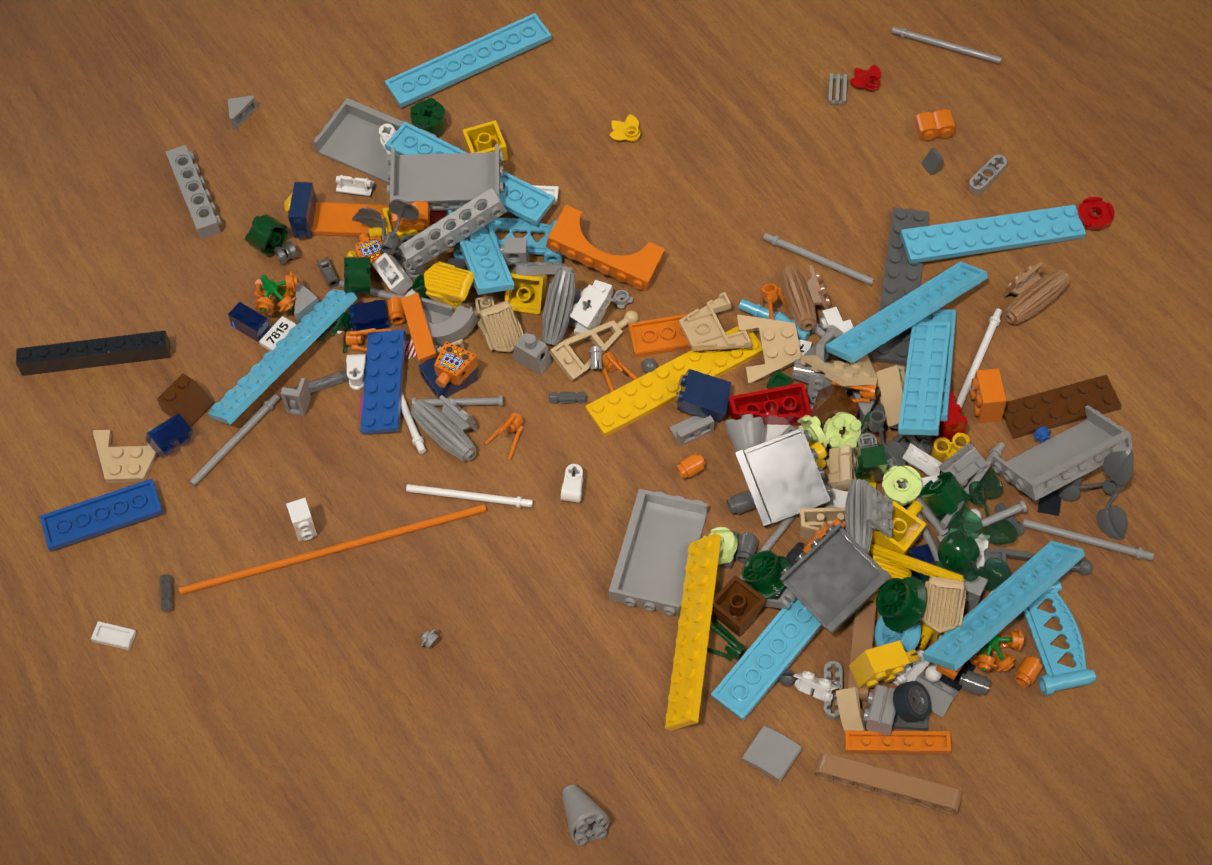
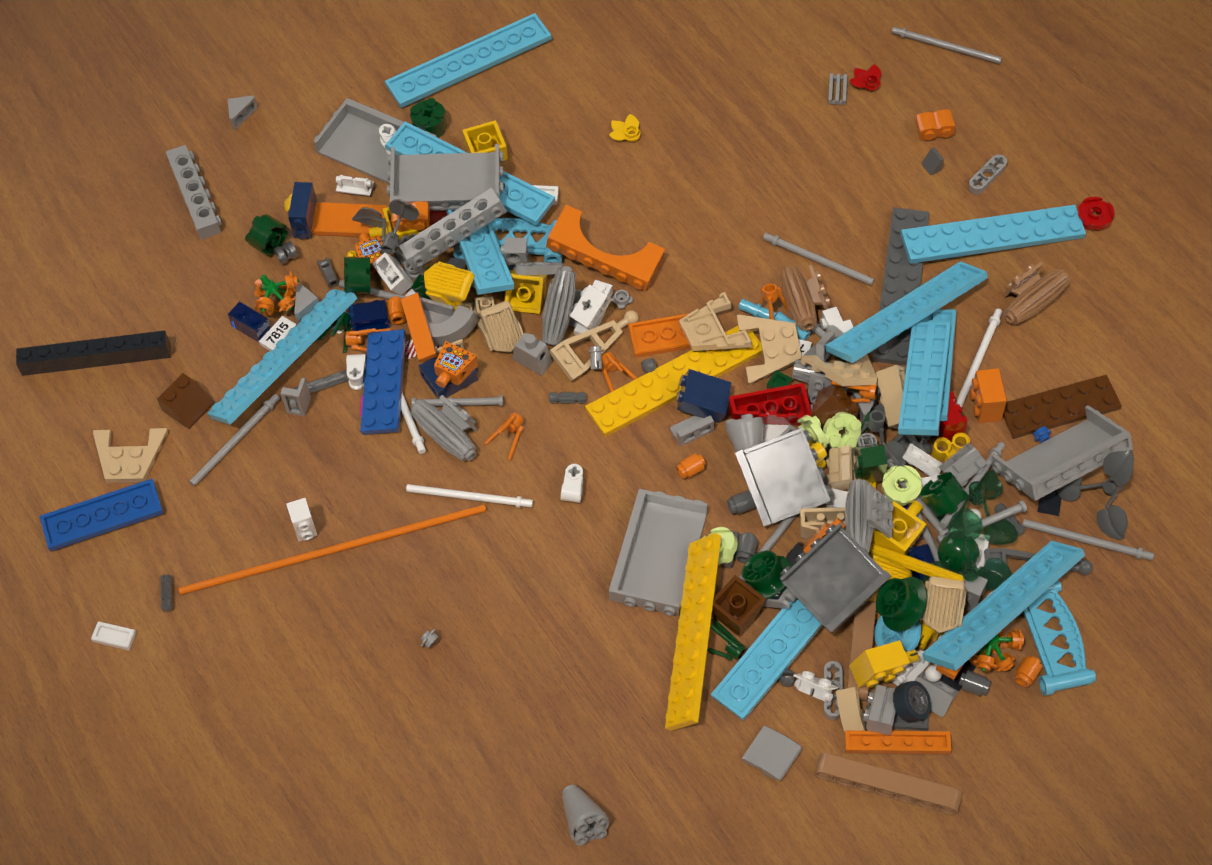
clear blue brick [146,413,192,457] -> none

